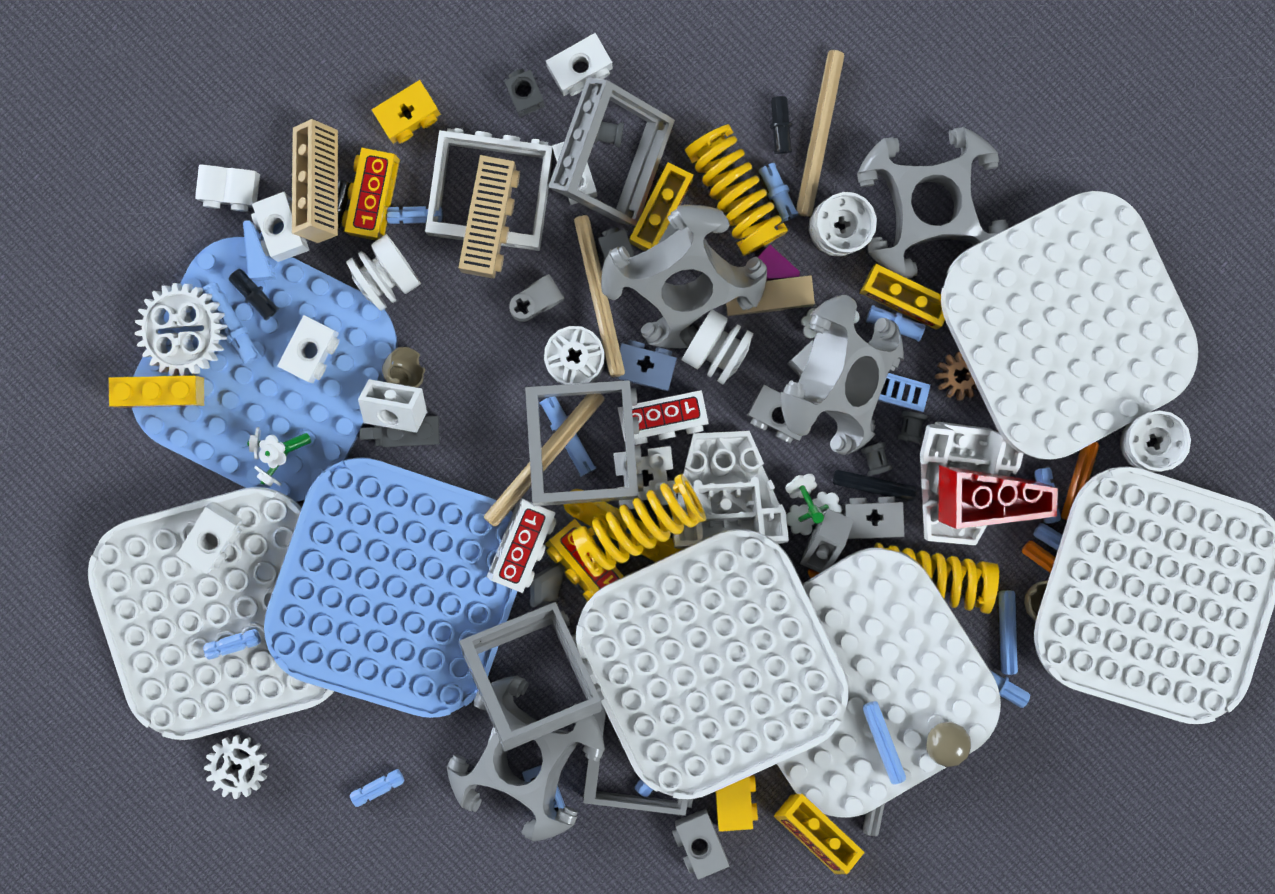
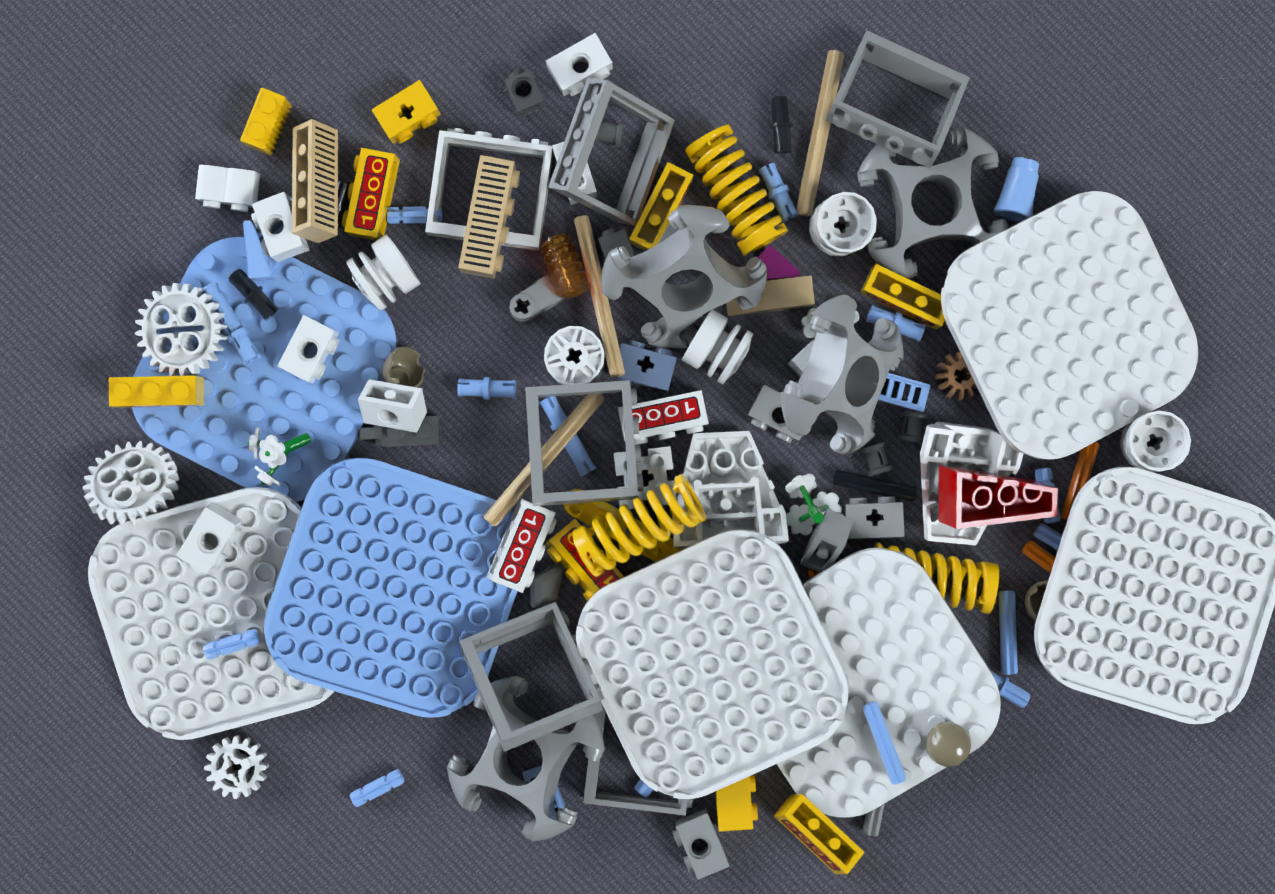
none -> white gear [83,441,180,526]
none -> yellow brick [240,88,292,155]
none -> light blue pin [457,377,517,400]
none -> clear orange piece [539,234,591,298]
none -> light grey window [826,30,970,168]
none -> light blue plant [993,157,1039,223]

